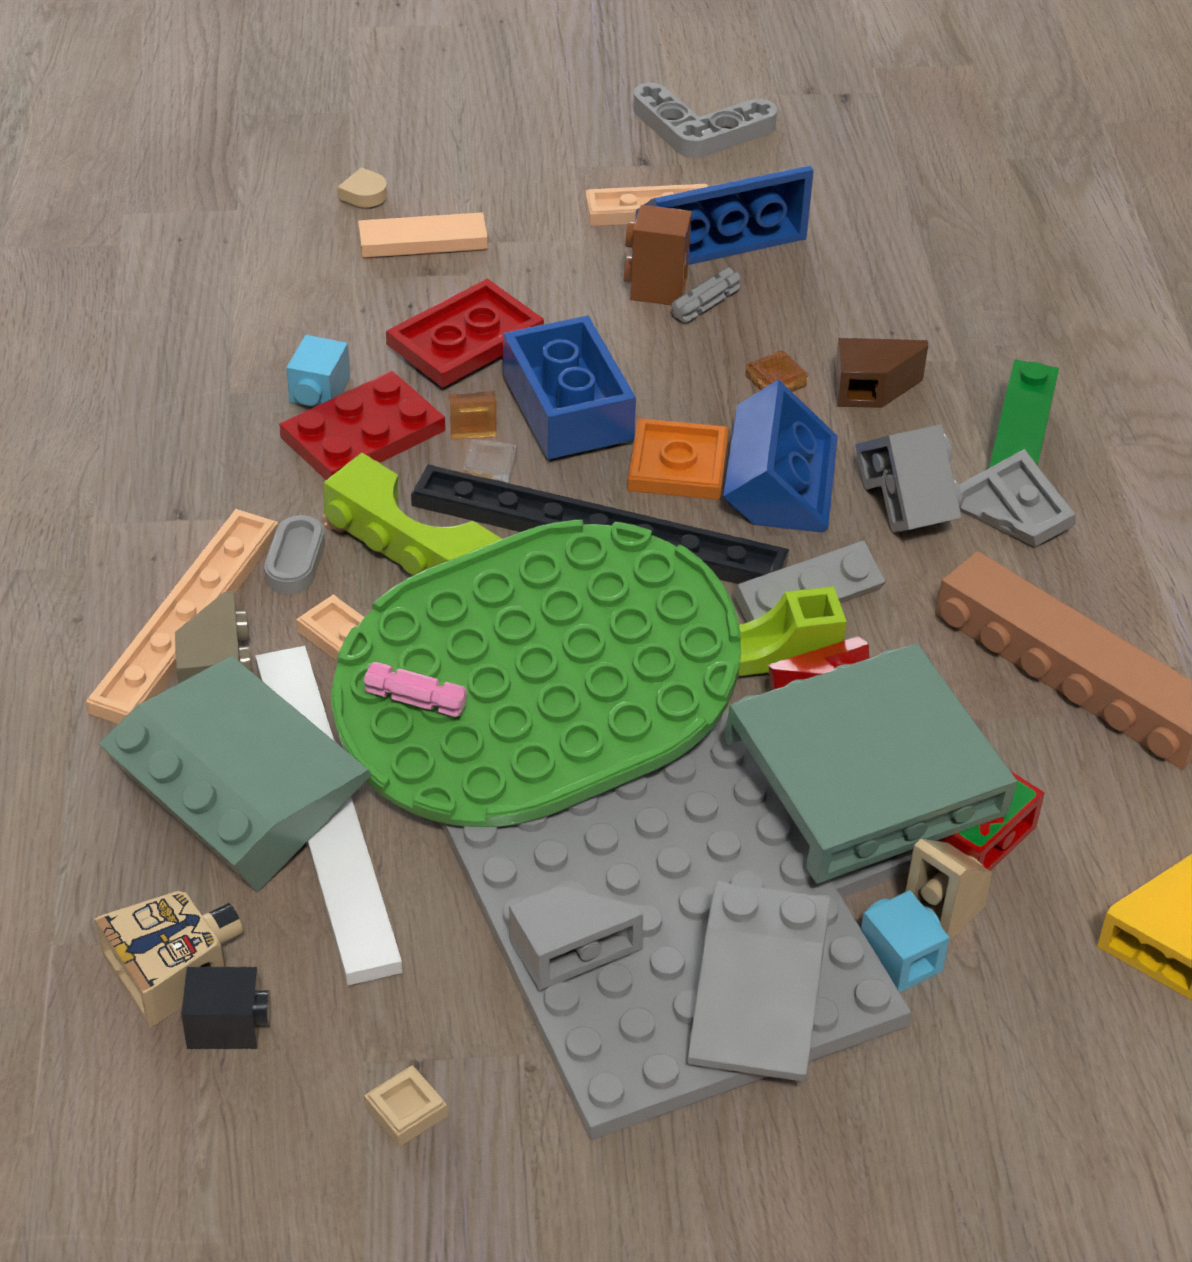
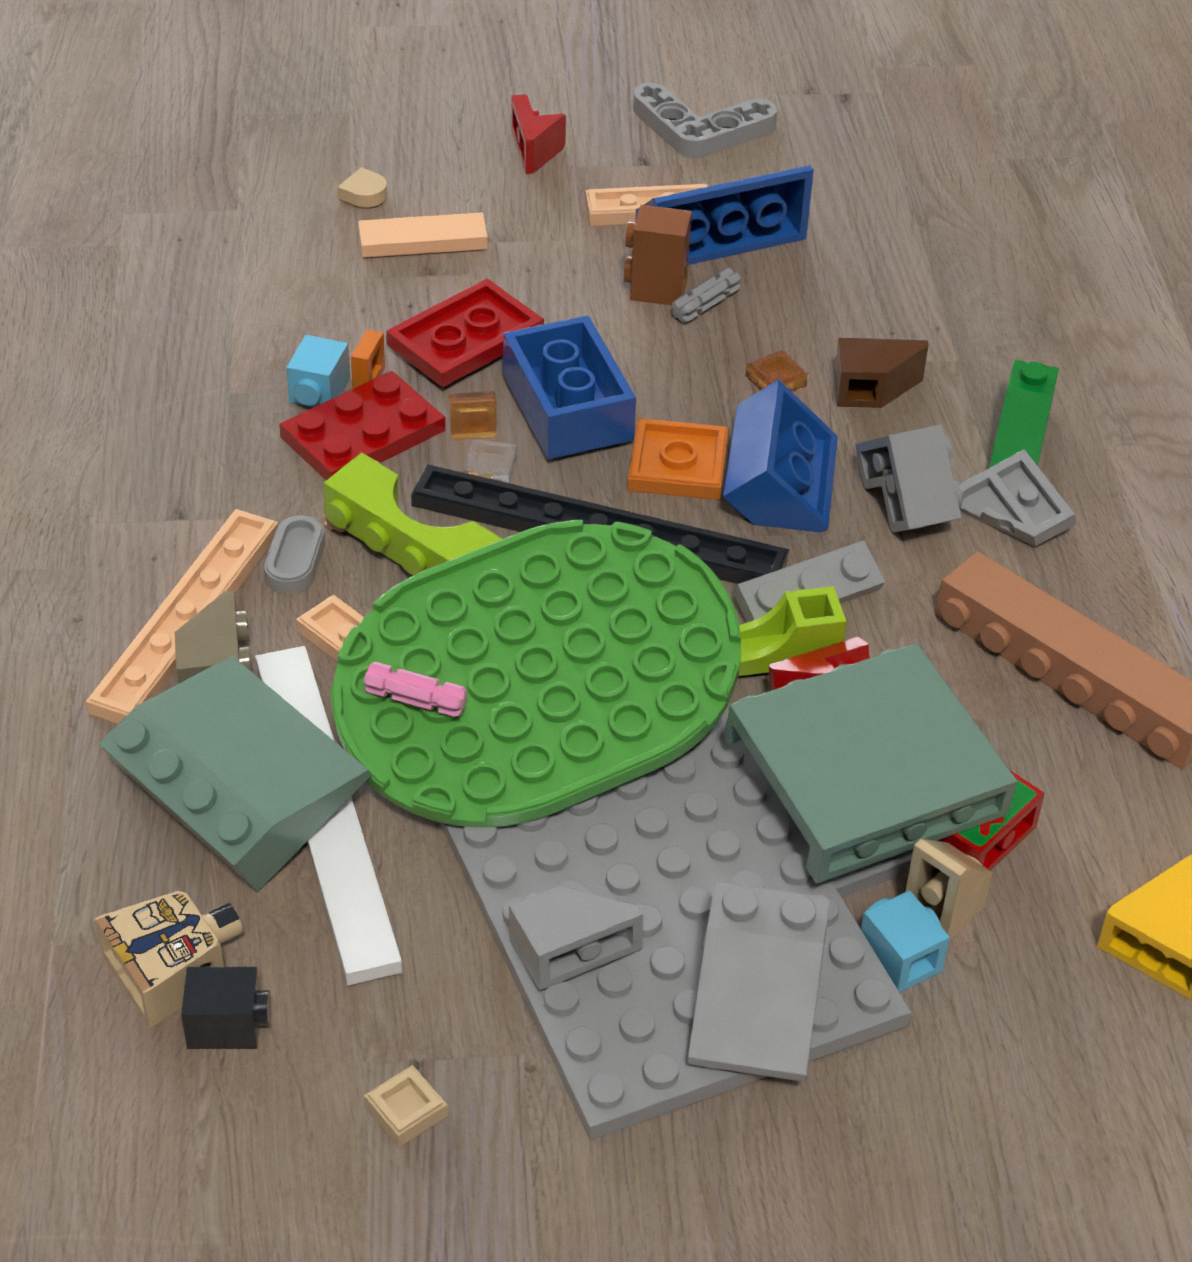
none -> orange tile [351,329,385,388]
none -> red slope [511,94,566,174]

